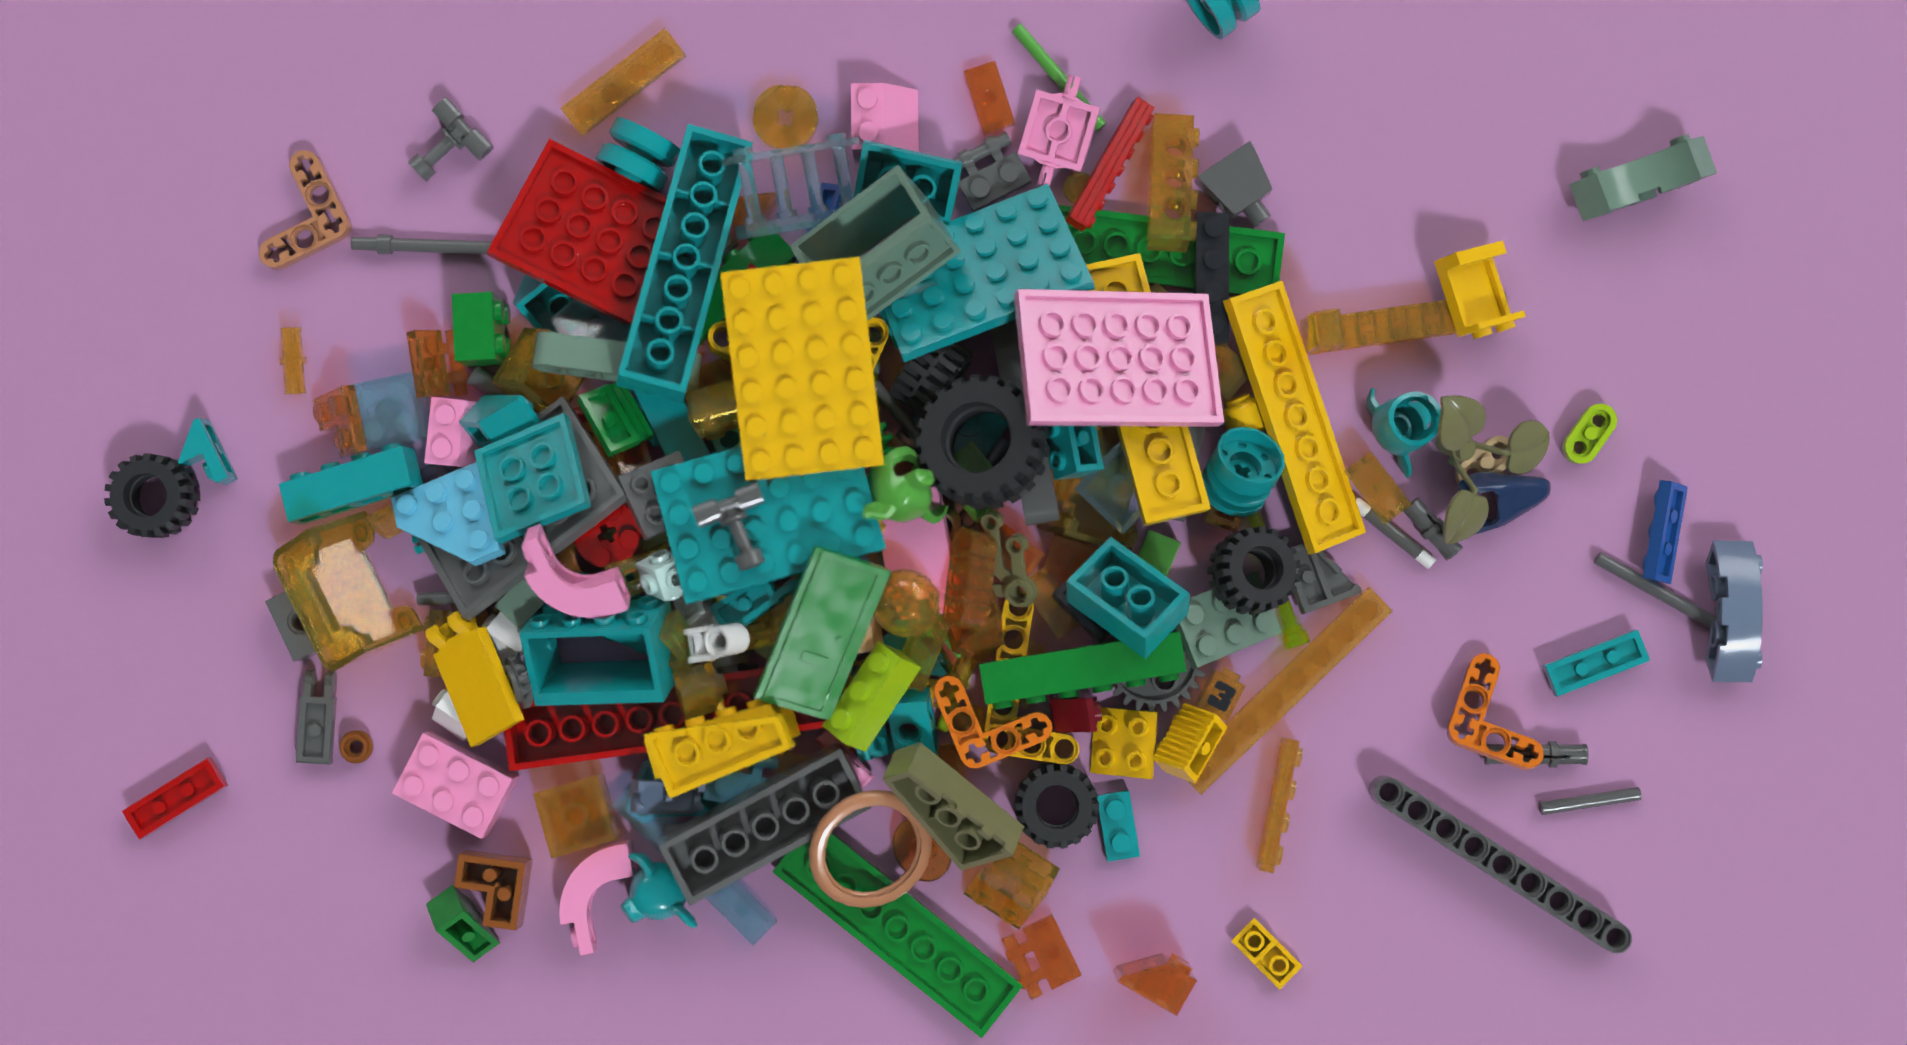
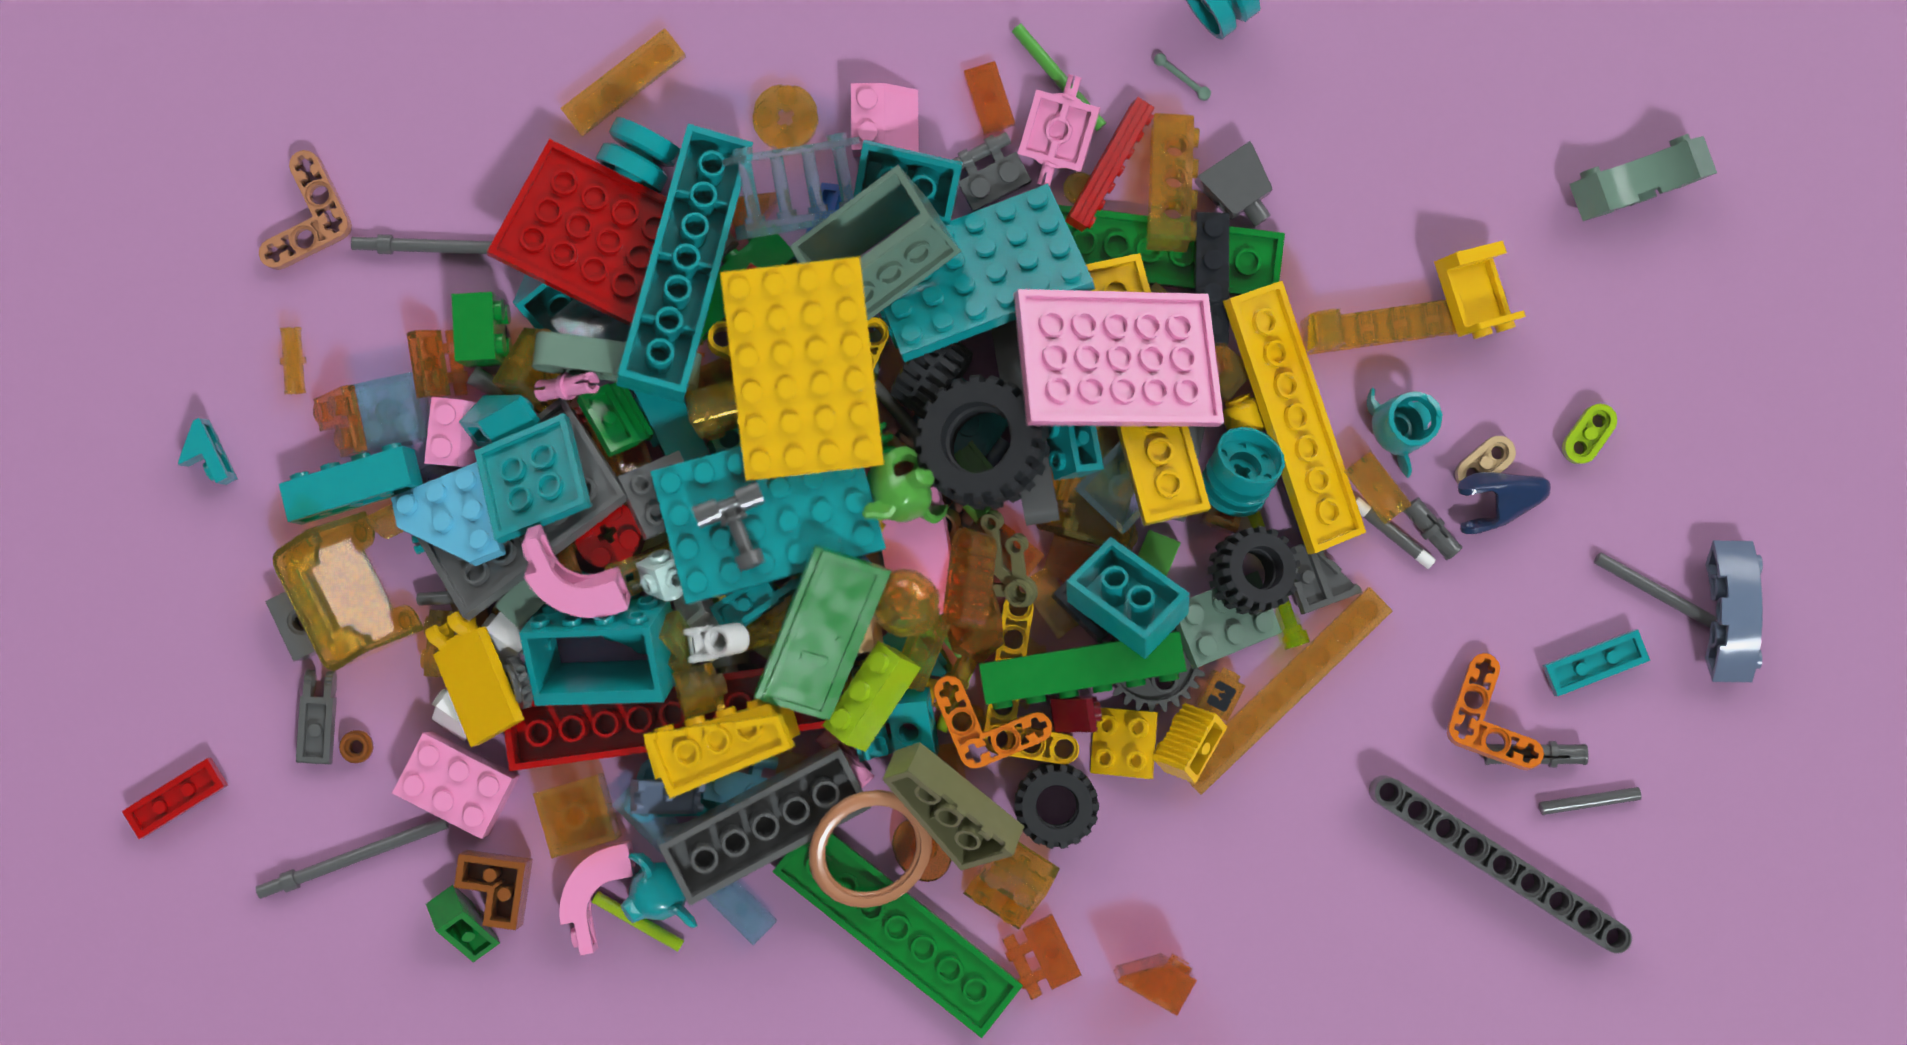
black tyre [104,454,201,538] -> none
dark grey bar [408,97,494,182] -> none
teal plate [1097,790,1140,862] -> none
yellow slope [1231,918,1303,990] -> none
clear yellow plate [1256,737,1303,873] -> none
olive plant [1436,395,1550,545] -> none
blue plate [1643,480,1688,584] -> none
none -> dark grey bar [256,818,449,899]
none -> bright pink pin [534,372,599,402]
none -> lime bar [591,891,685,952]
none -> sand green hinge [1154,53,1211,101]

